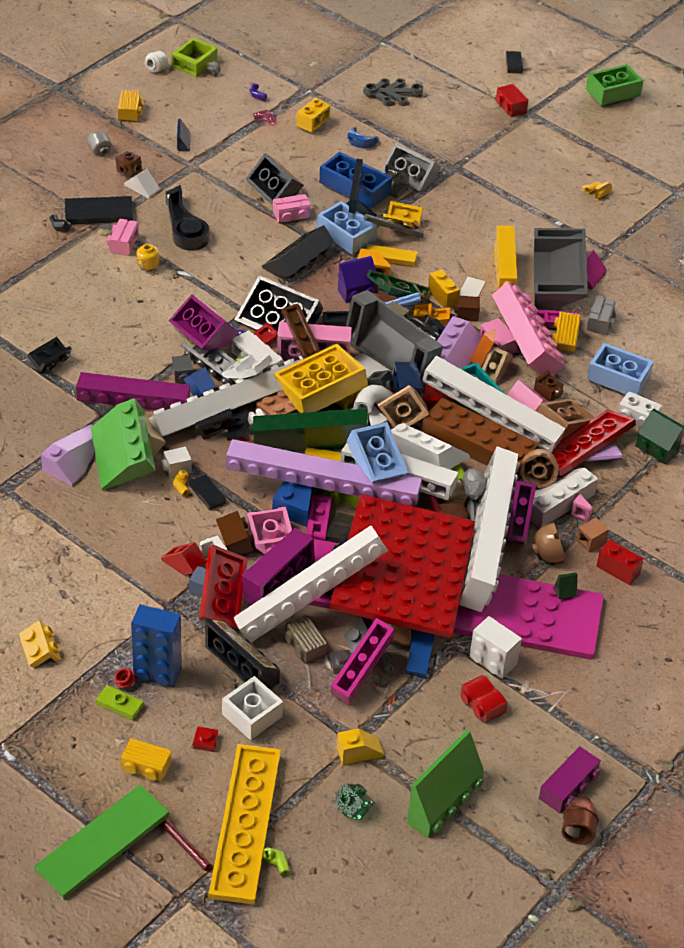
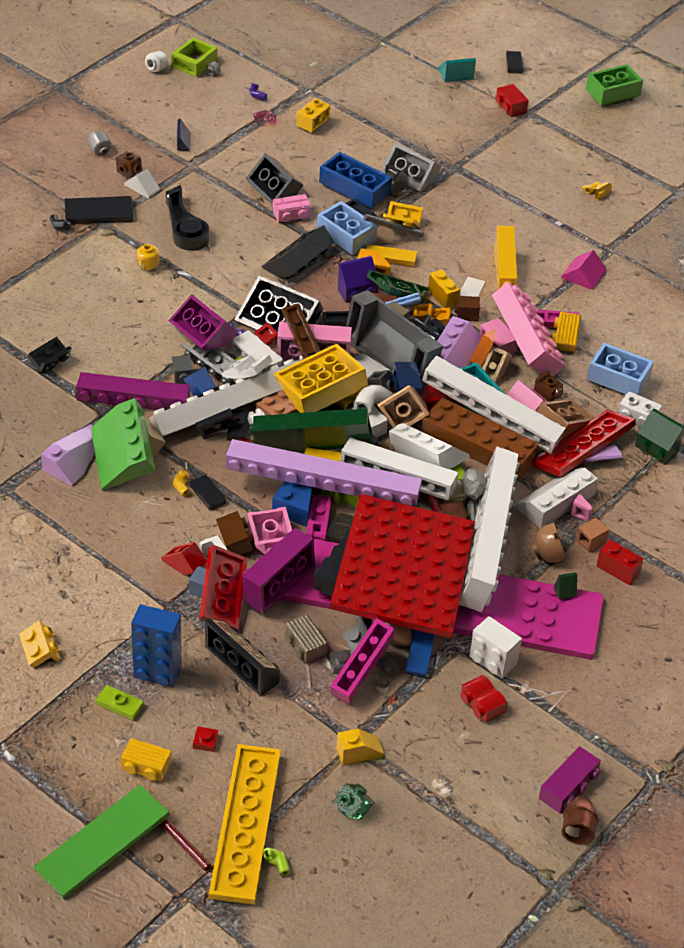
bright pink brick [107,219,139,256] -> none
red plate [115,668,136,689] -> none
yellow brick [118,90,143,121] -> none
white brick [161,447,192,478] -> none
white brick [222,676,283,740] -> none
white brick [234,526,388,643] -> none
blue helmet [347,127,379,148] -> none
light blue slope [347,422,408,483] -> none
black tile [349,159,363,213] -> none
dark grey plant [363,78,424,106] -> none
bright green slope [407,730,484,838] -> none
magenta brick [506,481,536,545] -> none
medium nougat cylinder [520,449,559,488] -> none
dark grey slope [534,228,588,310] -> none
light grey brick [587,296,618,335] -> none
none -> teal slope [439,58,476,82]

